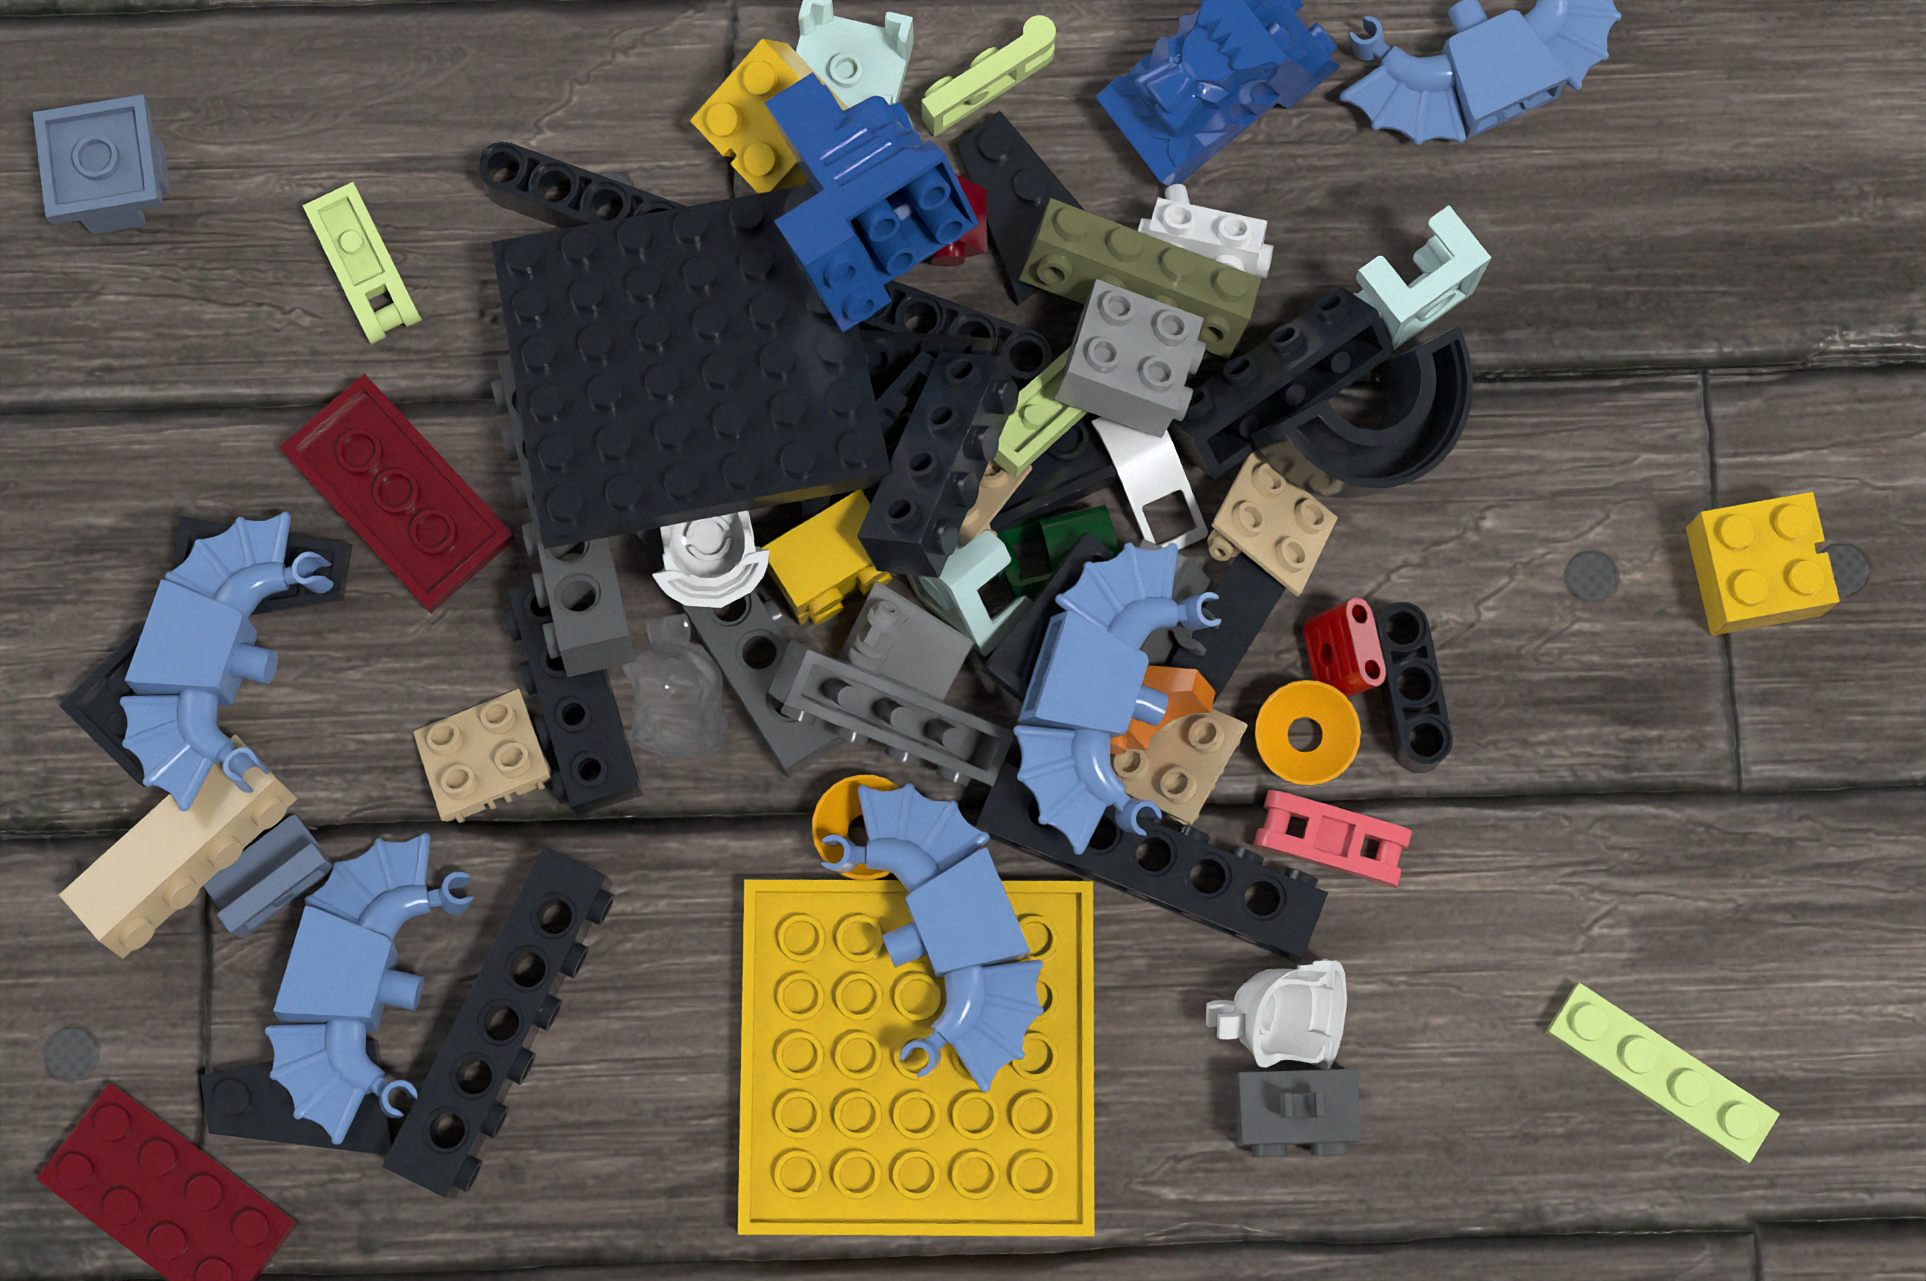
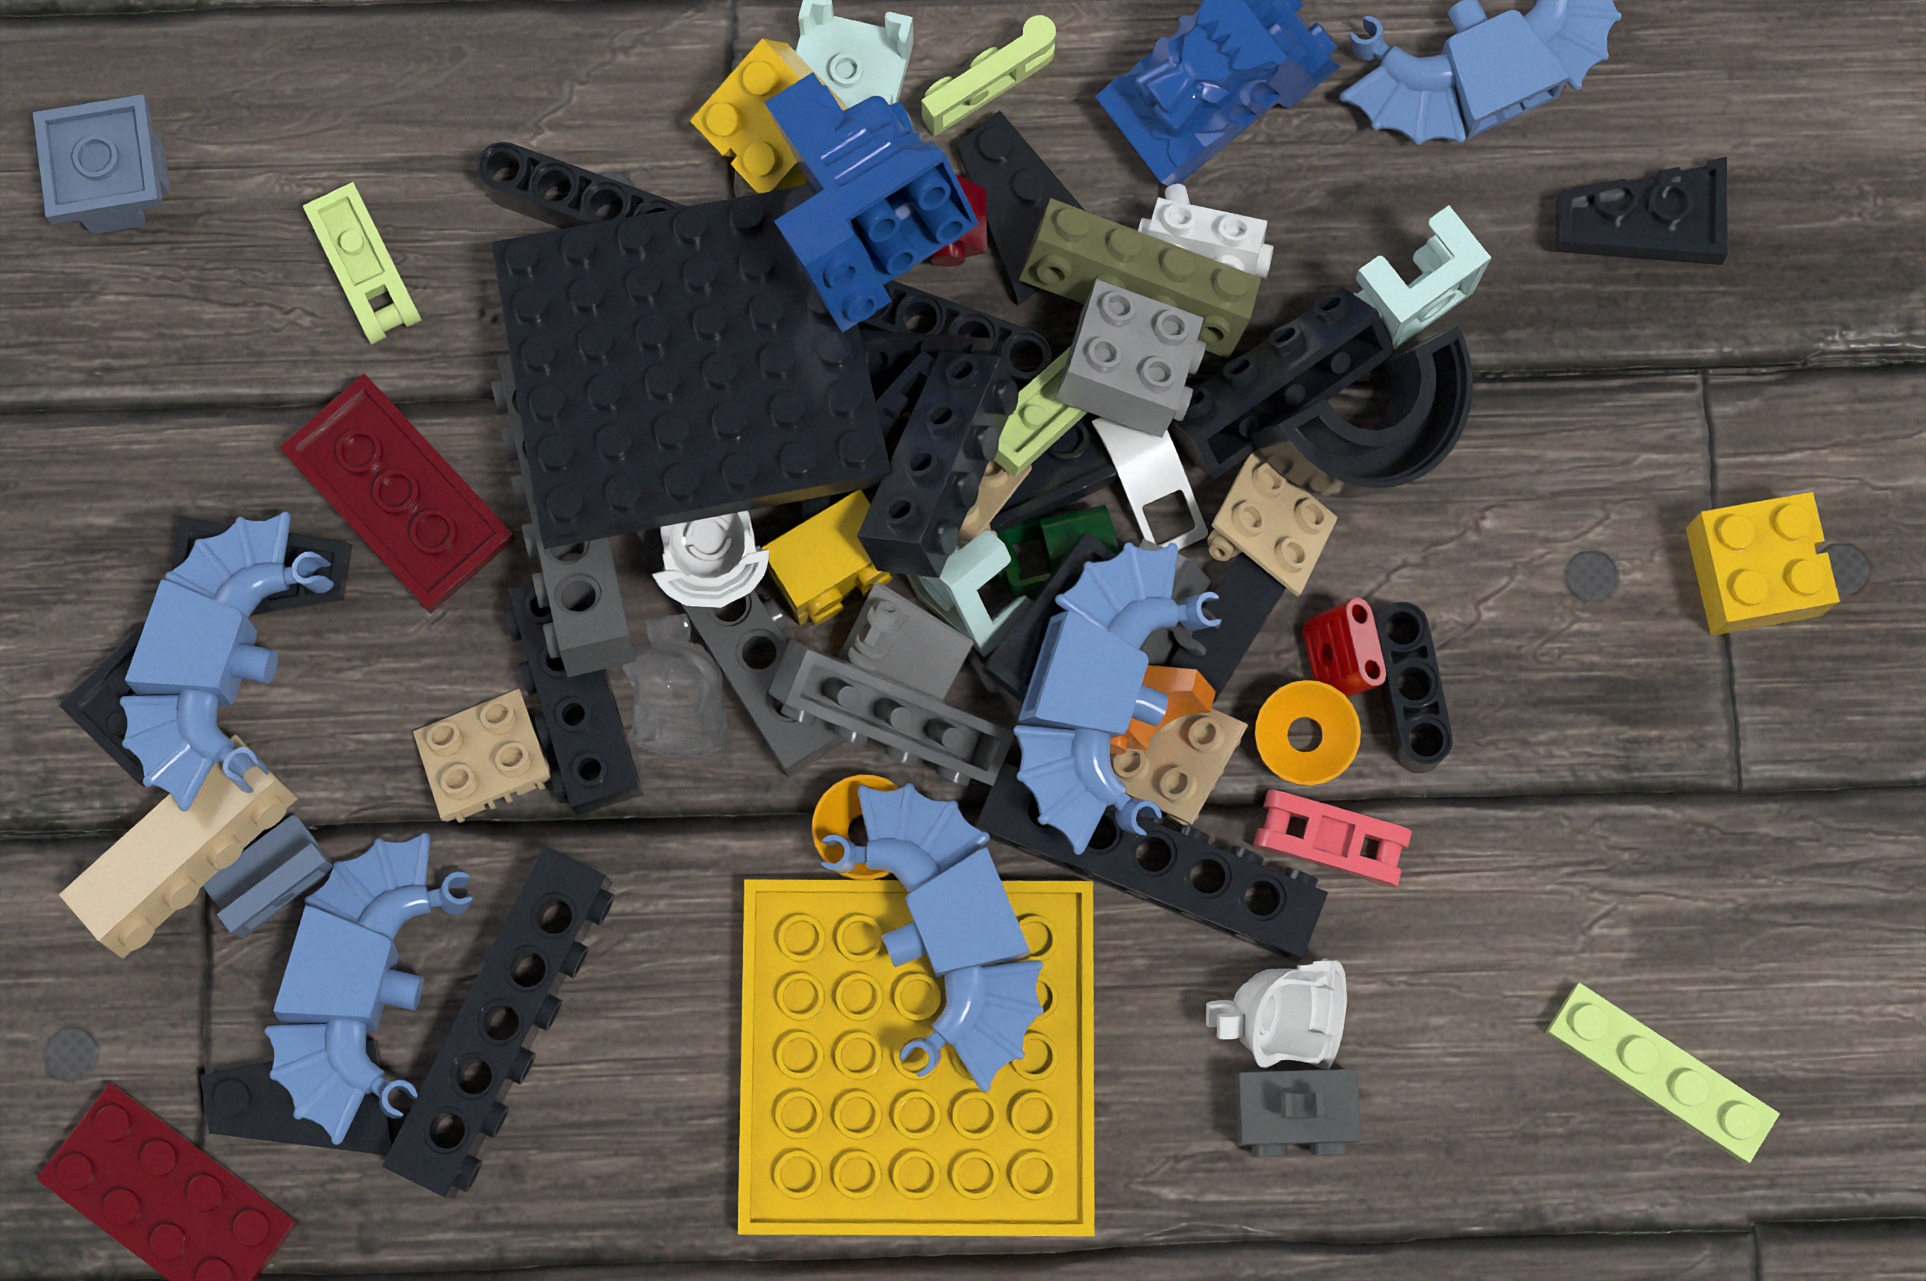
none -> black wing [1556,157,1728,265]

